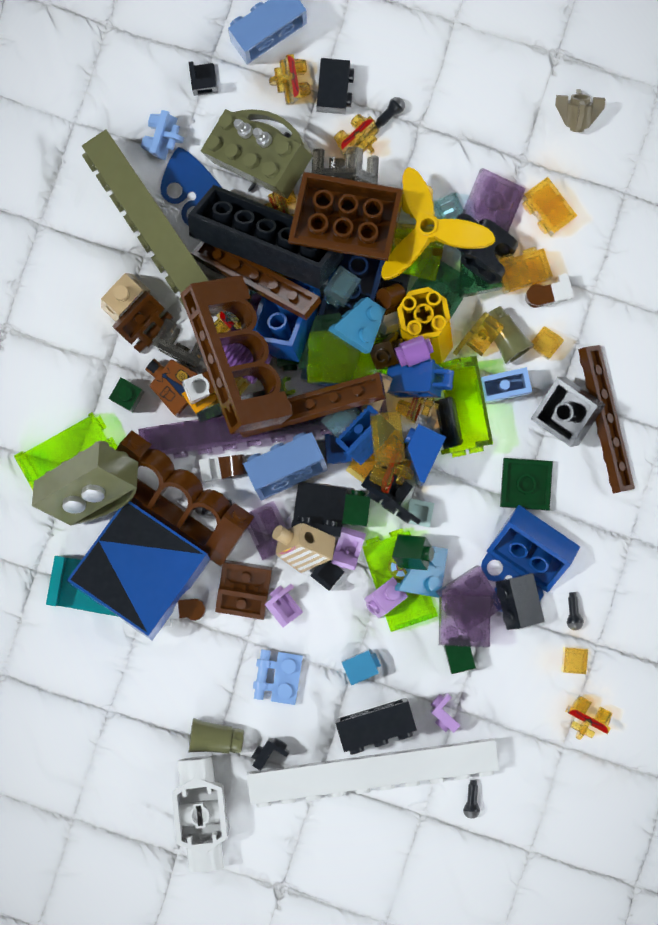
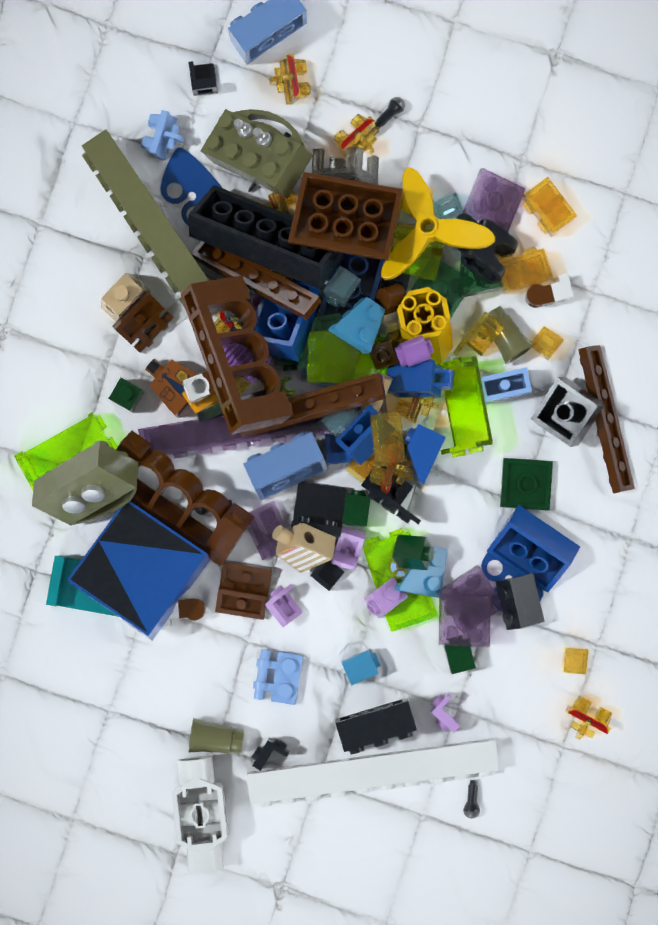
clear smoke panel [152,318,205,372] -> none
leg [199,454,247,483] -> none
black brick [316,58,355,115] -> none
light aqua plate [405,498,435,528] -> none
black tile [434,396,463,449] -> none
dark tan brick [555,89,606,132] -> none
black piece [566,592,584,631] -> none

